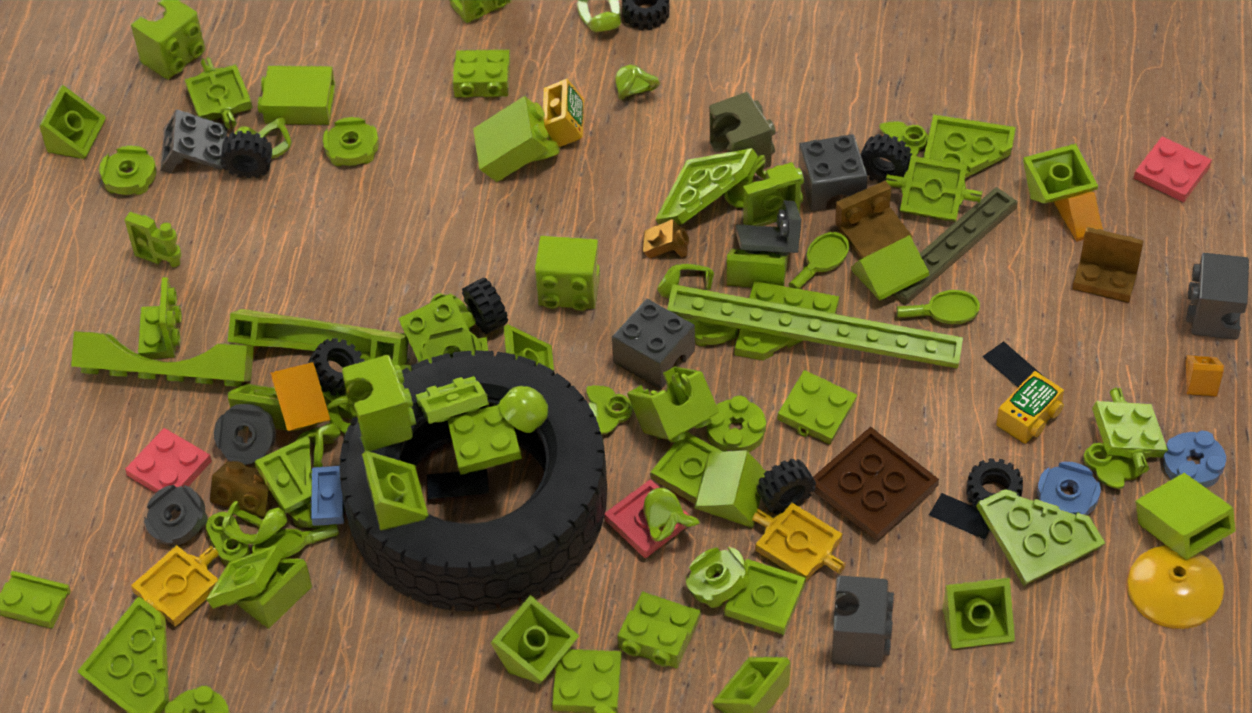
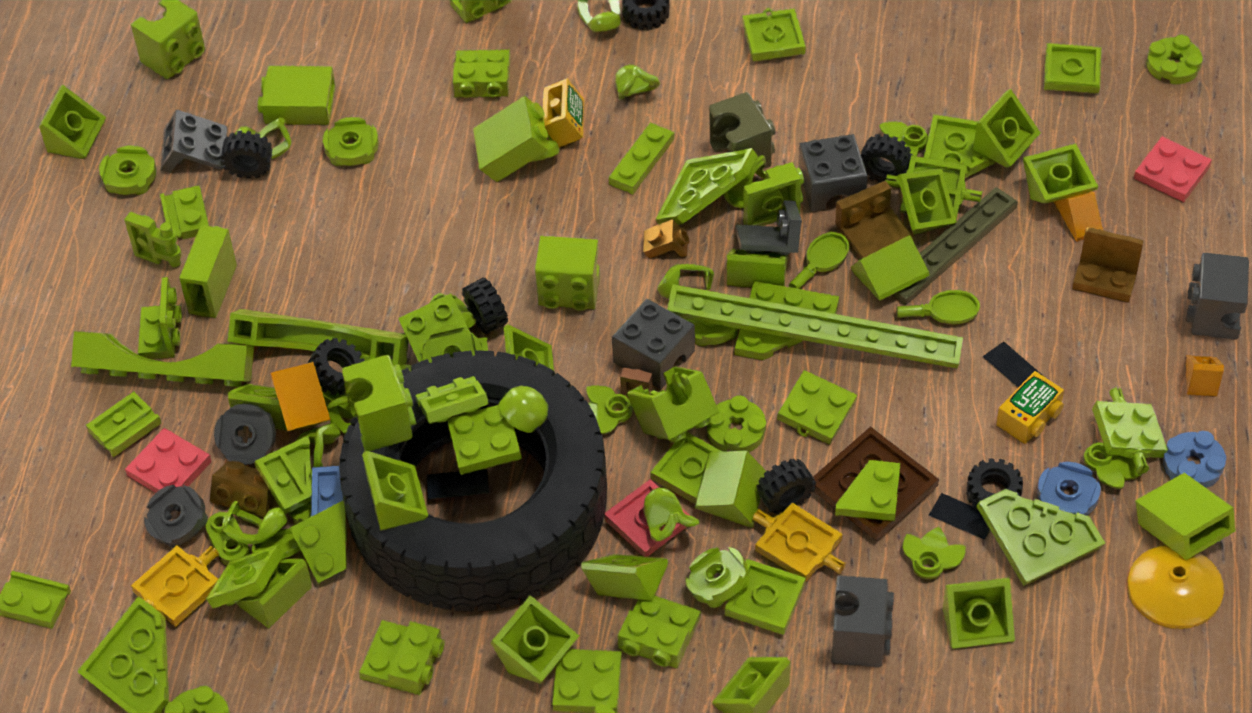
lime plate [184,57,253,129] -> none
none -> lime plate [86,391,162,457]
none -> lime plate [160,185,209,240]
none -> lime brick [179,225,237,318]
none -> lime wing [290,500,347,583]
none -> lime plate [359,620,445,695]
none -> lime slope [581,554,668,601]
none -> lime plate [609,122,674,194]
none -> nougat plate [620,367,653,395]
none -> lime plate [742,8,806,61]
none -> lime wing [835,460,900,521]
none -> lime slope [897,168,957,235]
none -> lime plate [903,527,966,580]
none -> lime slope [973,89,1041,168]
none -> lime plate [1044,43,1101,94]
none -> lime plate [1146,35,1203,84]

